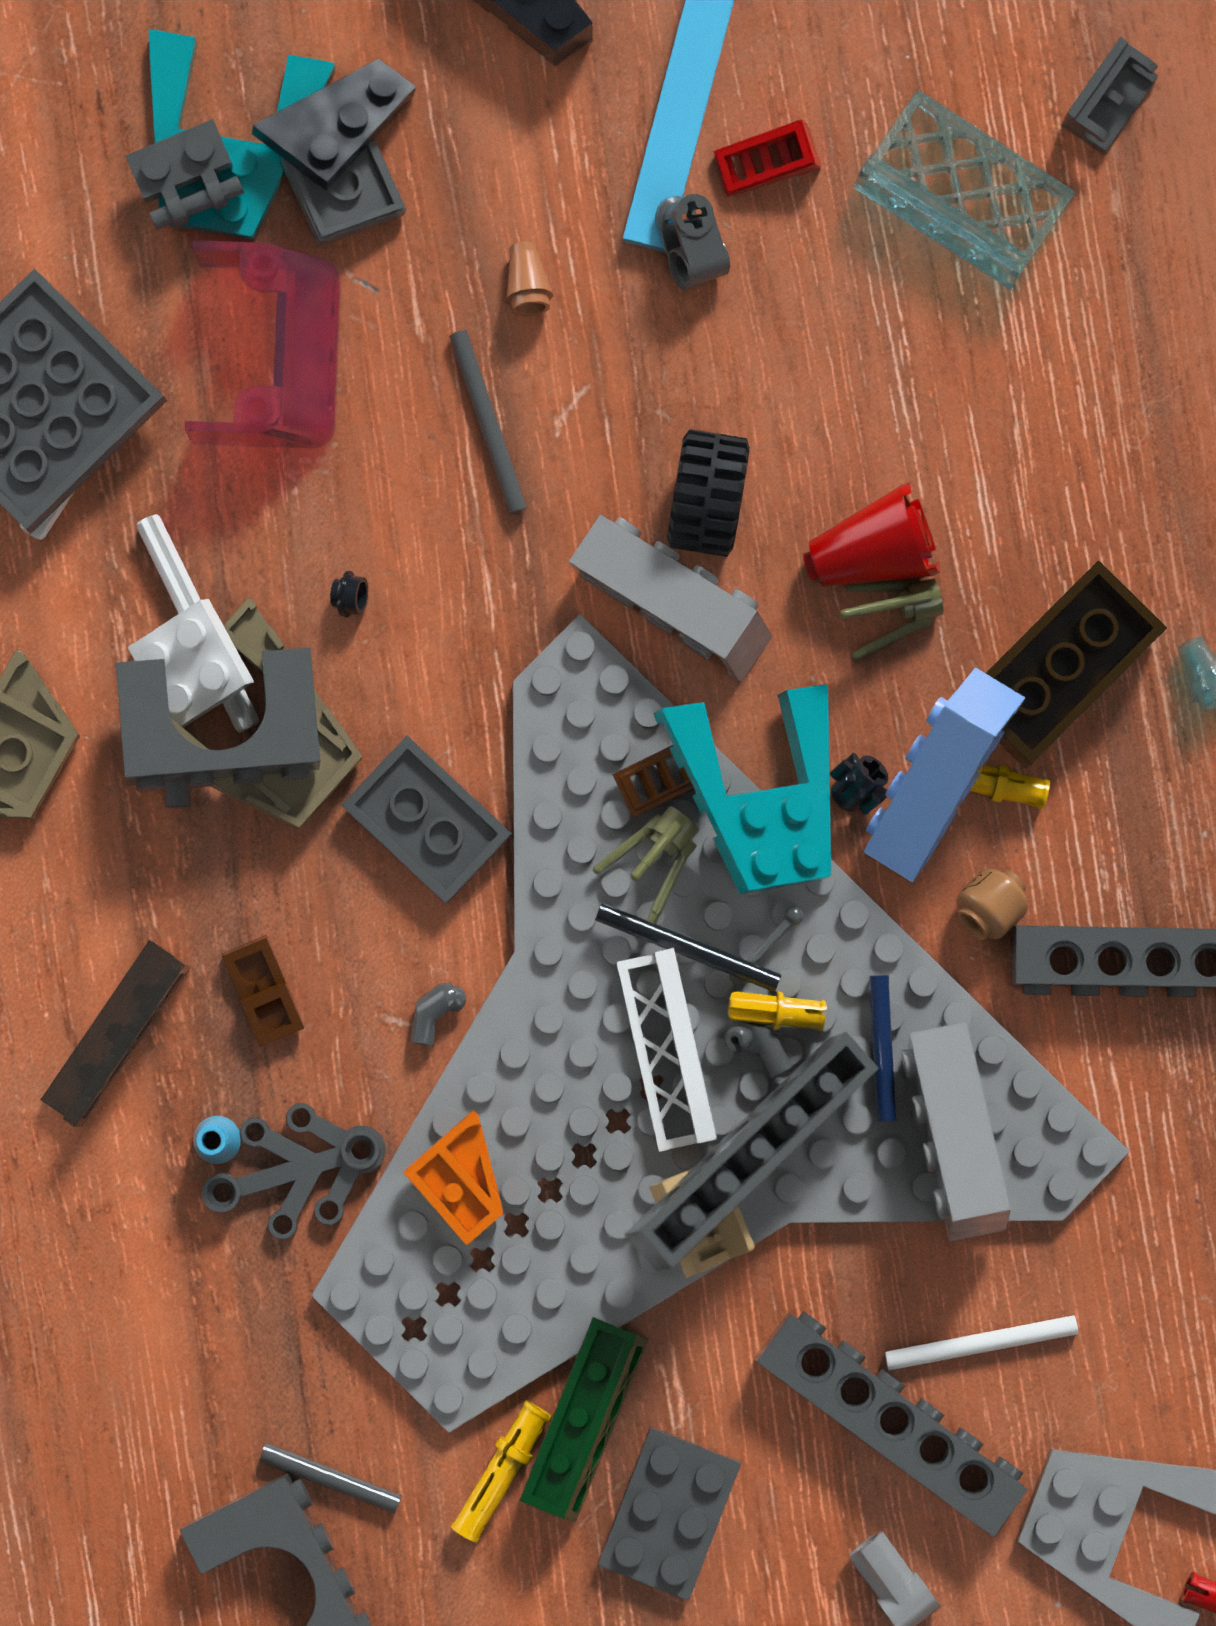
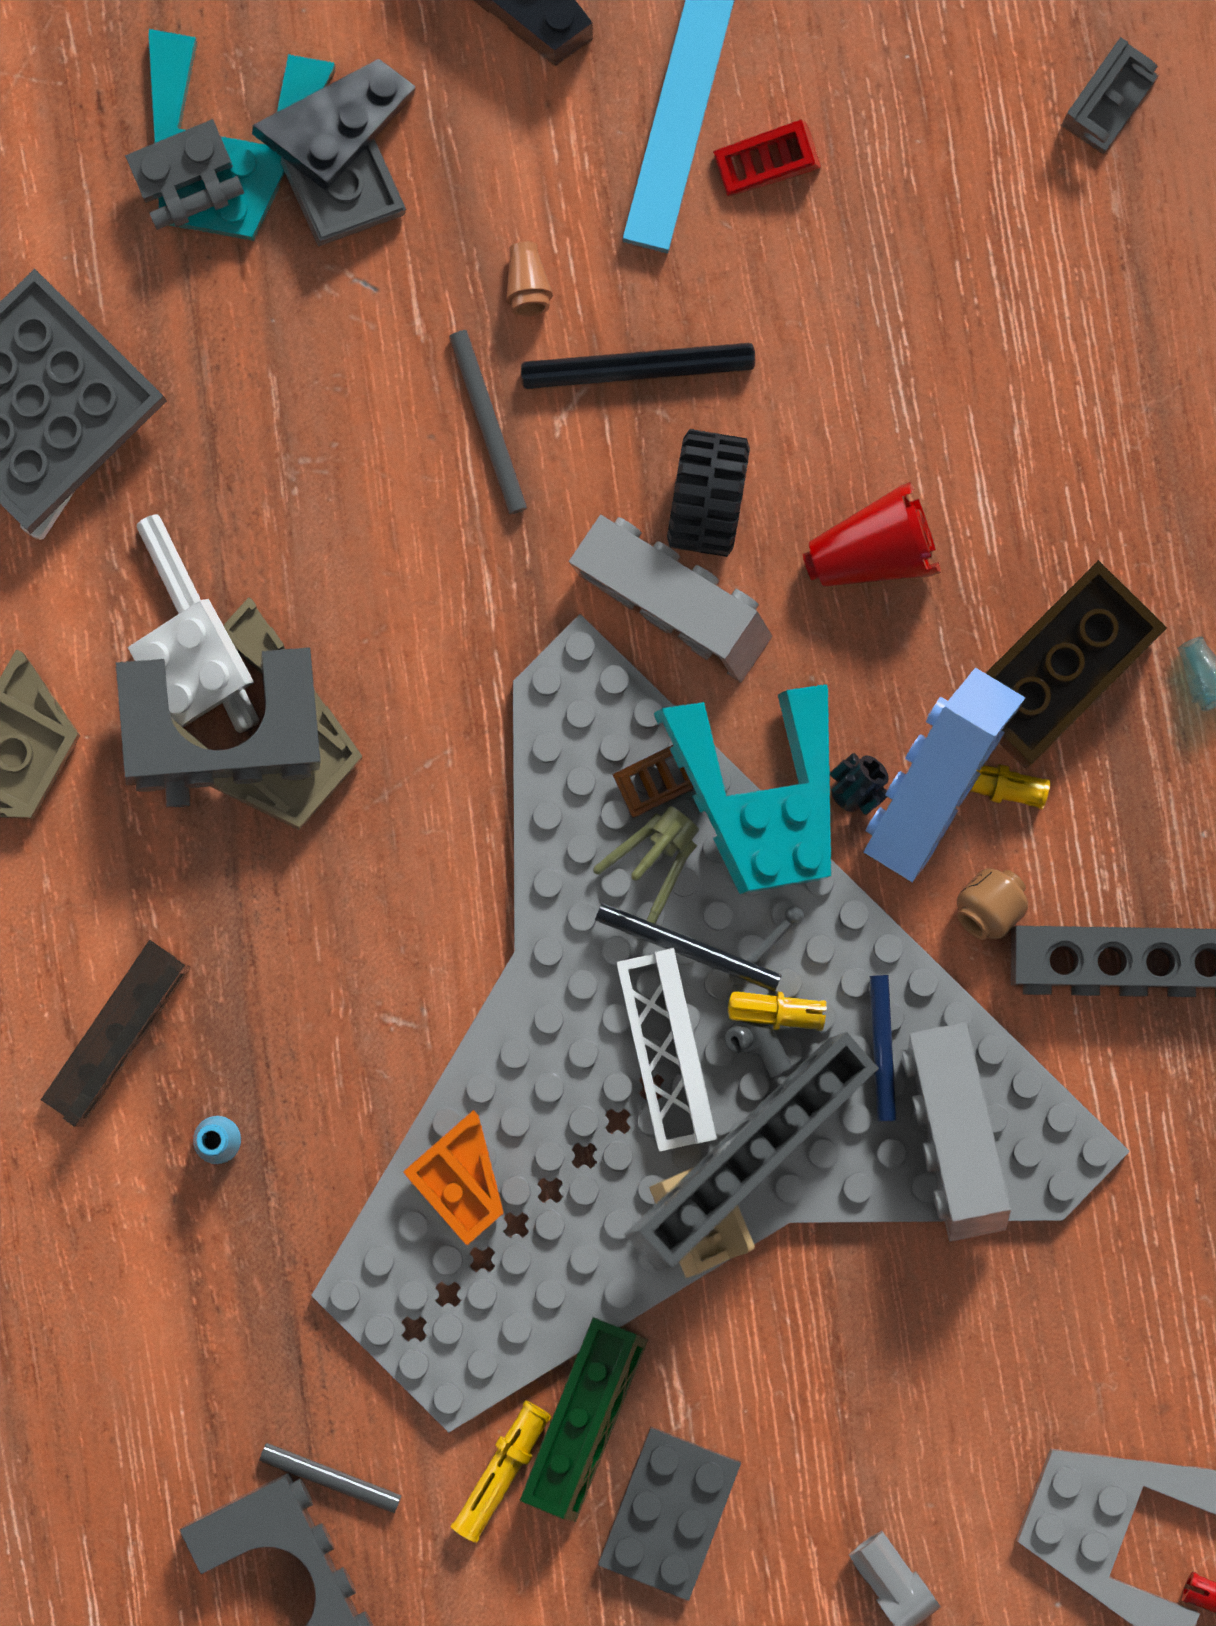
clear pink windscreen [184,240,341,448] -> none
dark grey plant [202,1103,386,1239] -> none
reddish brown slope [222,935,304,1047] -> none
black plate [330,571,369,618] -> none
dark grey plate [341,736,512,905] -> none
dark grey arm [410,983,466,1046] -> none
dark grey piece [655,194,730,290] -> none
dark grey brick [754,1311,1028,1537] -> none
olive plant [840,578,943,660] -> none
clear light blue fence [853,90,1076,290] -> none
white bar [885,1315,1078,1371] -> none
none -> black axle [521,343,756,389]

